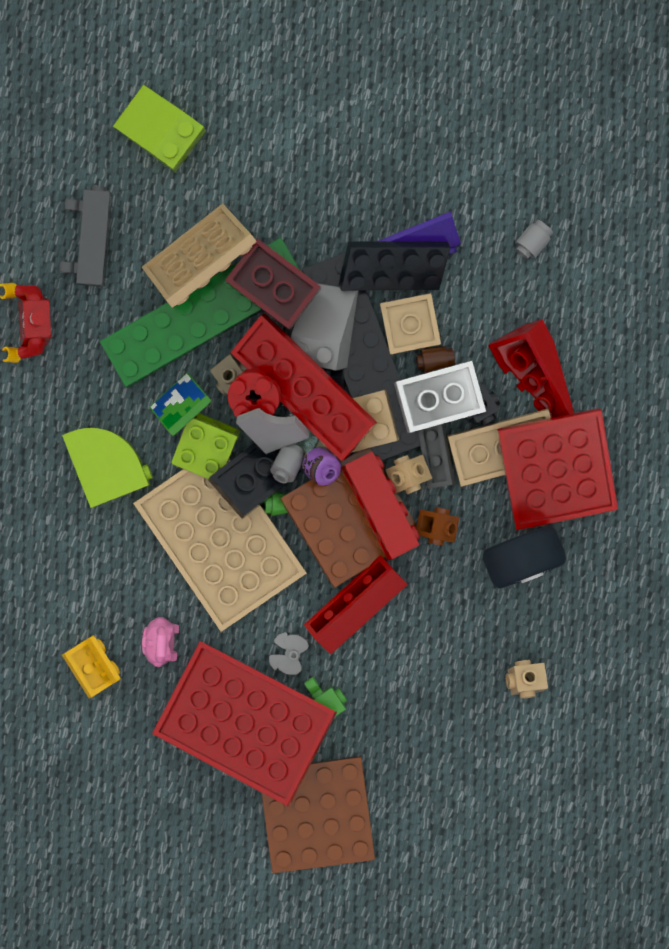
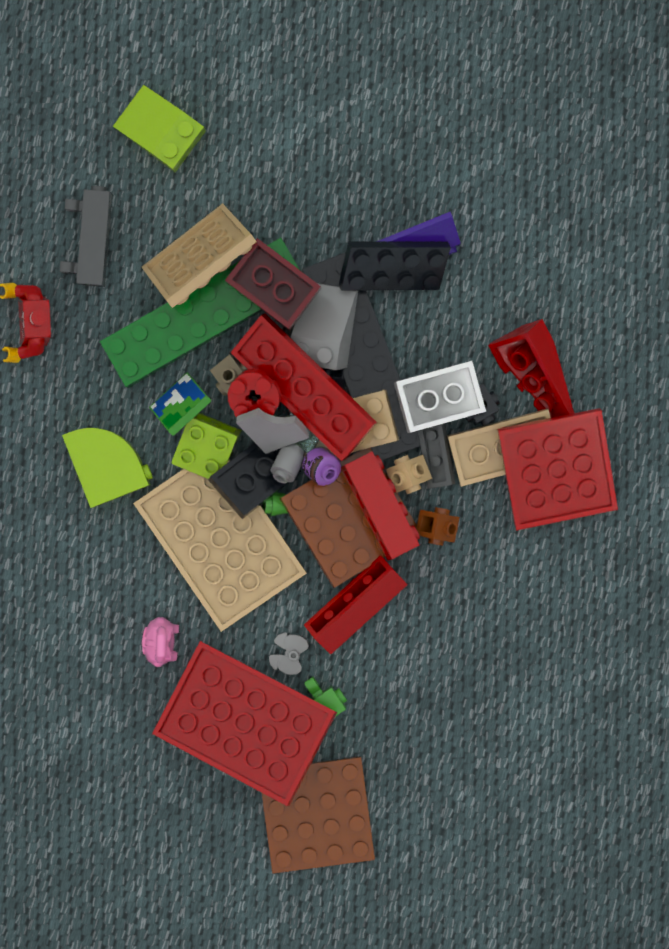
yellow bracket [62,635,121,699] -> none
tan plate [380,293,441,355] -> none
reddish brown brick [416,346,455,374] -> none
black wheel [483,526,566,589] -> none
tan brick [506,660,548,699] -> none
light grey brick [515,219,553,259] -> none

